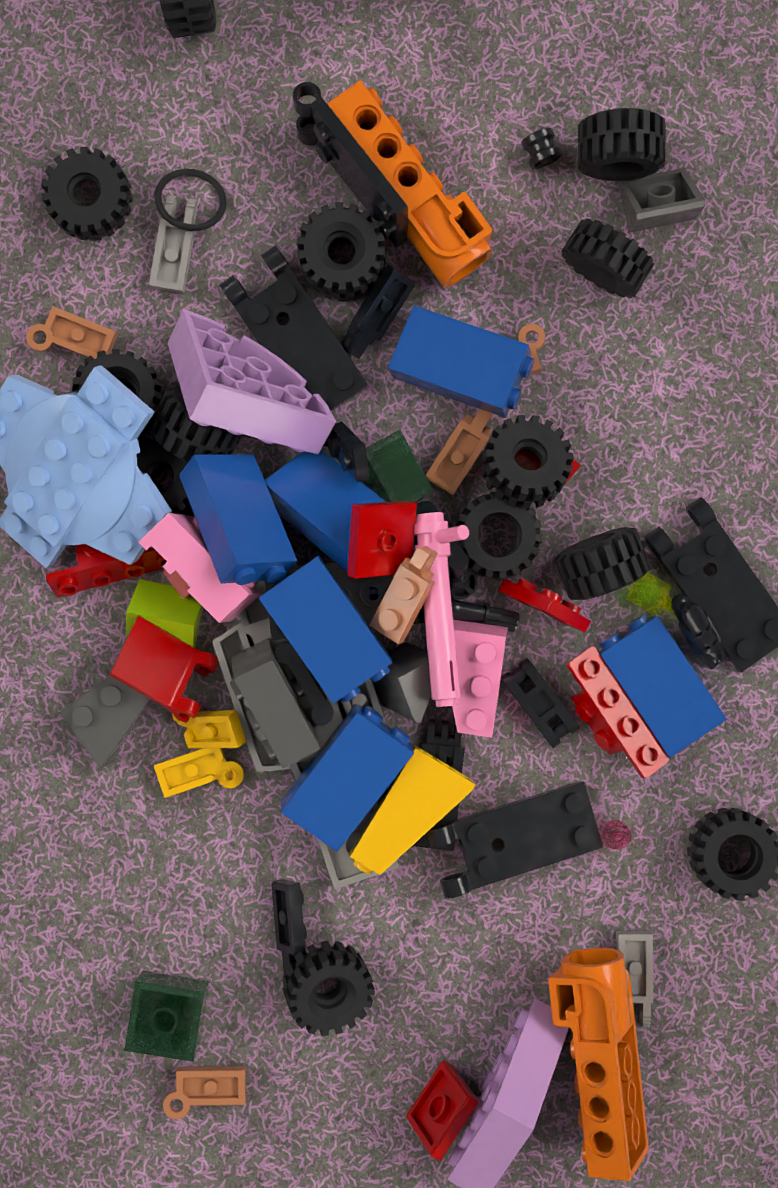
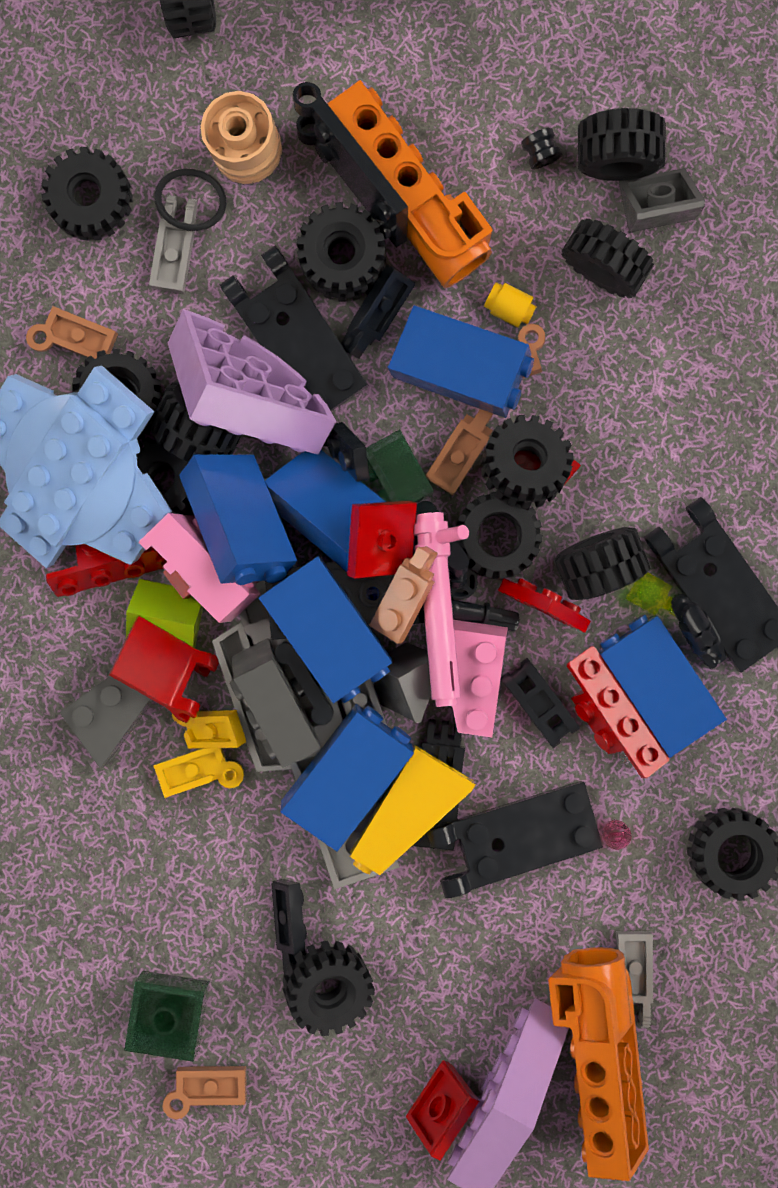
none -> light nougat wheel [200,91,282,184]
none -> yellow brick [484,282,537,328]

